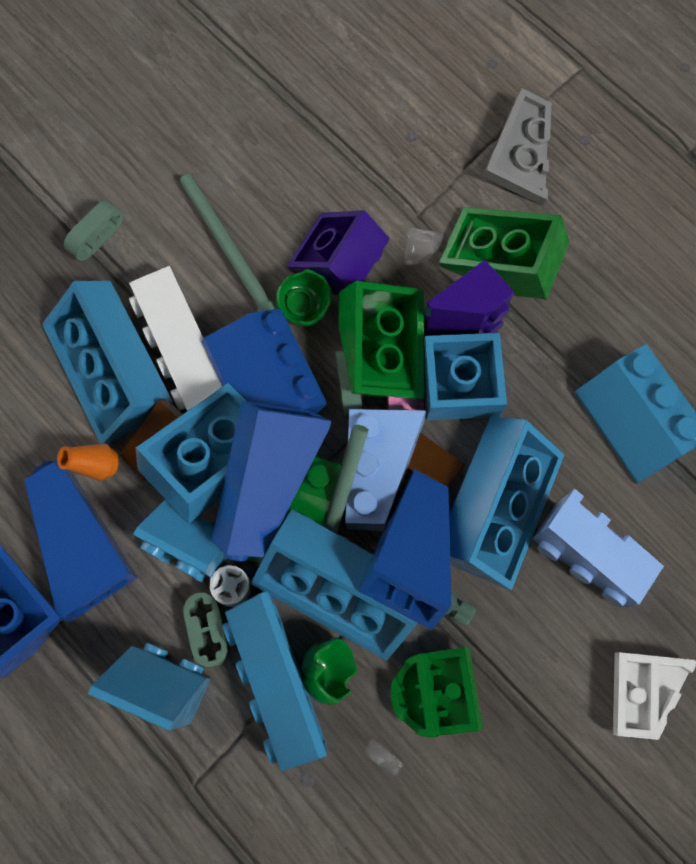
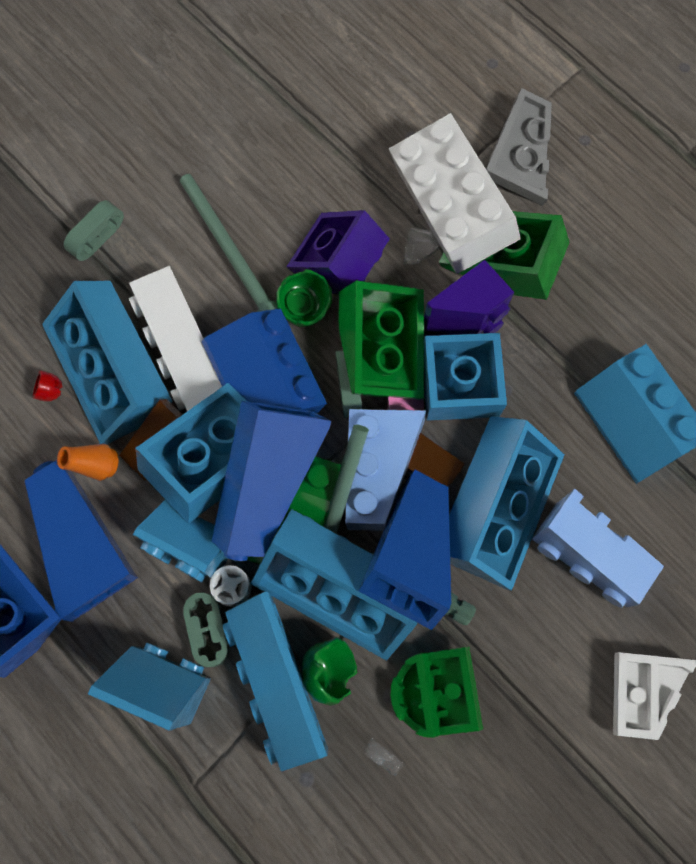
none -> red hinge [32,370,62,402]
none -> white brick [388,113,521,274]

